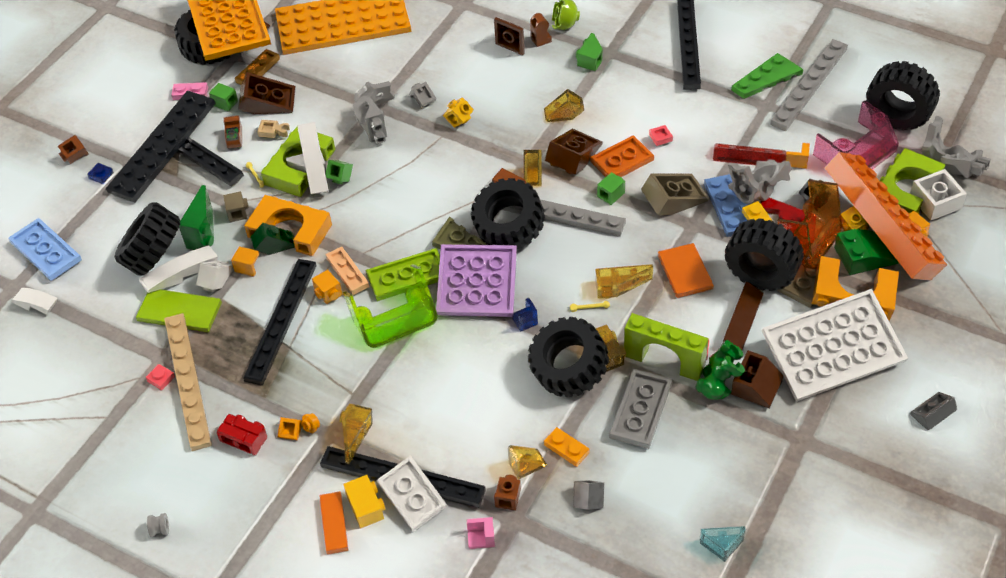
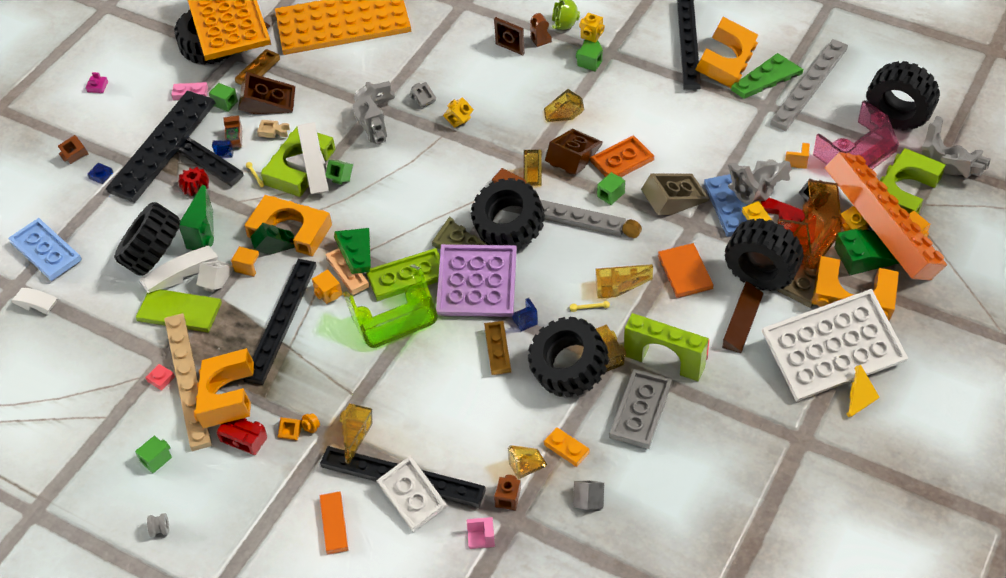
dark tan brick [223,191,249,222] -> none
yellow brick [343,475,386,529] -> none
coral plate [649,125,673,146] -> none
green animal [695,340,745,400] -> none
clear light blue slope [699,526,746,562] -> none
clear red slope [713,143,786,165] -> none
reddish brown slope [731,350,784,409] -> none
white brick [910,169,967,221] -> none
dark grey slope [910,392,957,430] -> none
none -> dark pink tile [86,72,108,93]
none -> bright green brick [135,435,172,473]
none -> red gear [178,167,209,197]
none -> light orange arch [194,348,254,429]
none -> clear blue plate [212,140,234,158]
none -> green wing [334,228,371,274]
none -> pearl gold plate [484,321,511,375]
none -> yellow brick [579,13,605,43]
none -> pearl gold tile [622,219,642,238]
none -> light orange arch [695,17,758,88]
none -> yellow tile [846,365,880,417]

